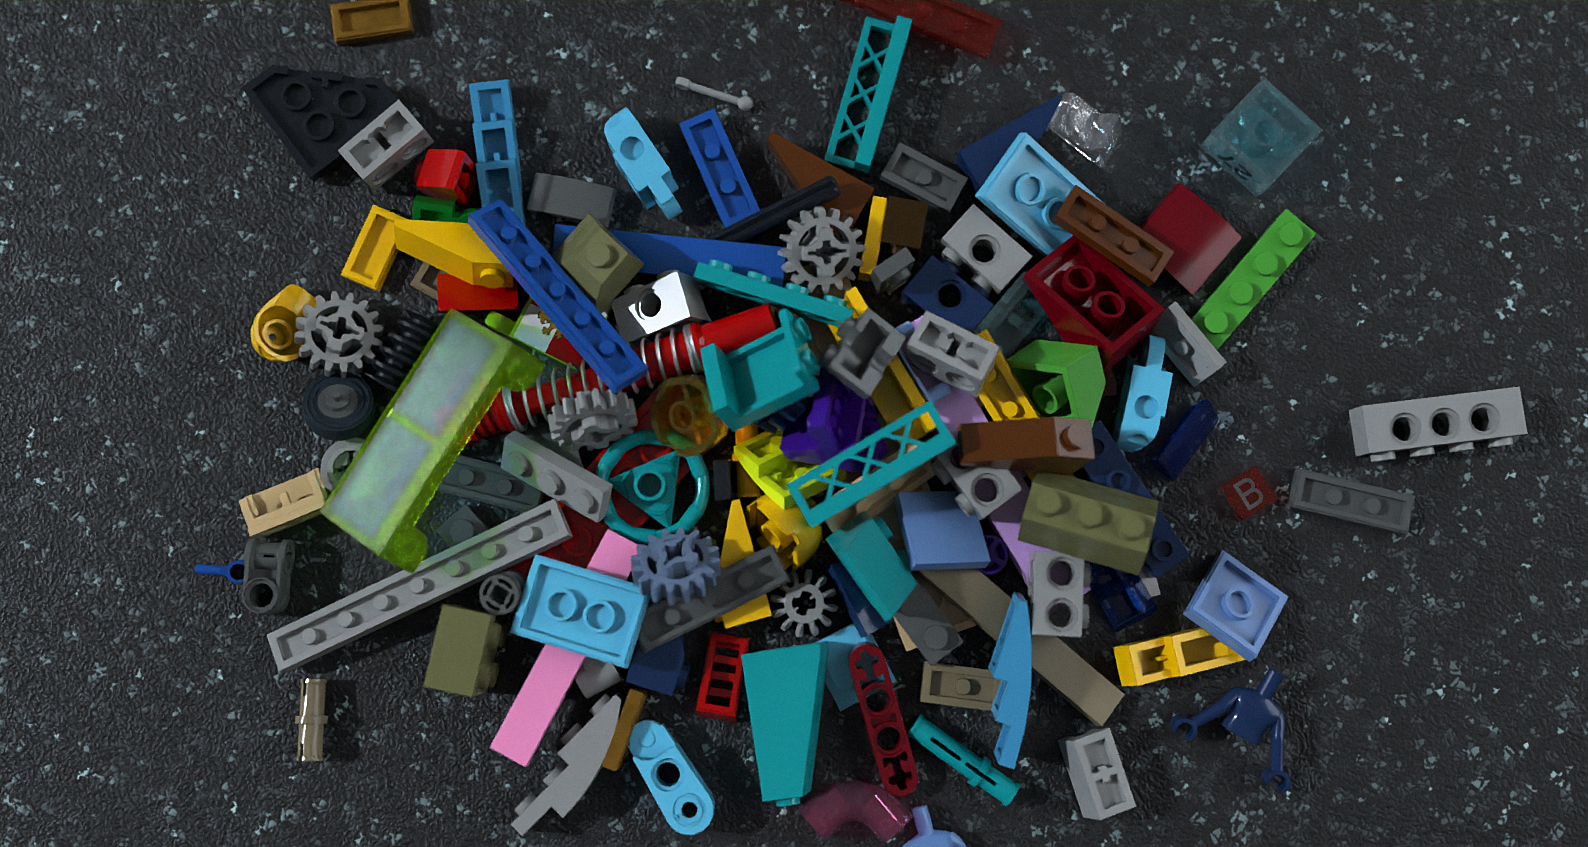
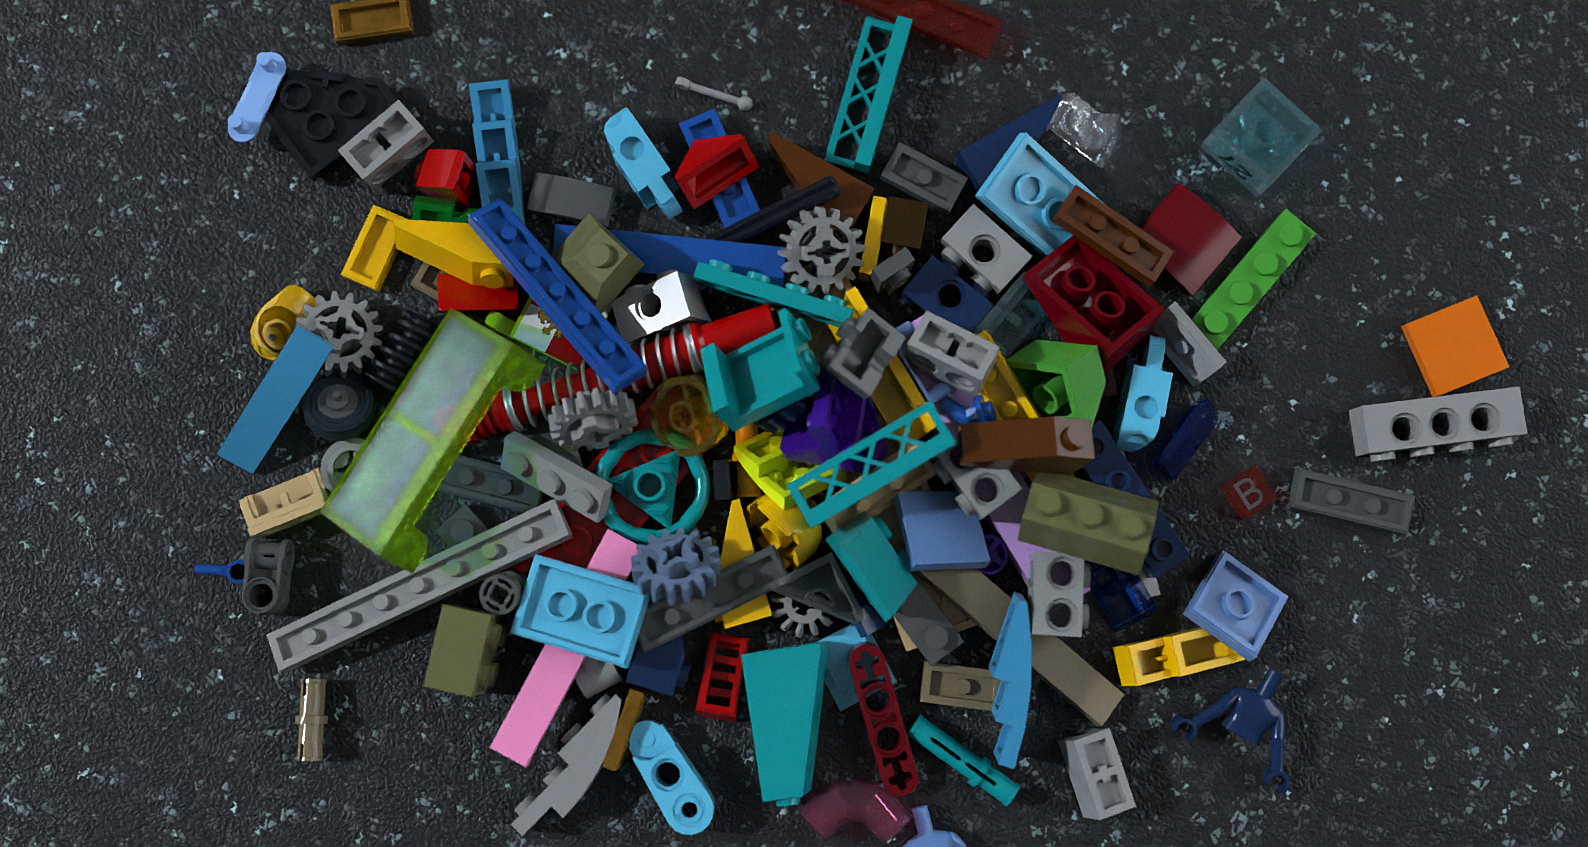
none -> dark azure slope [217,324,334,474]
none -> light blue piece [228,52,286,143]
none -> red slope [674,134,759,209]
none -> dark grey tile [768,552,866,624]
none -> blue plate [939,395,996,424]
none -> orange tile [1401,295,1509,397]

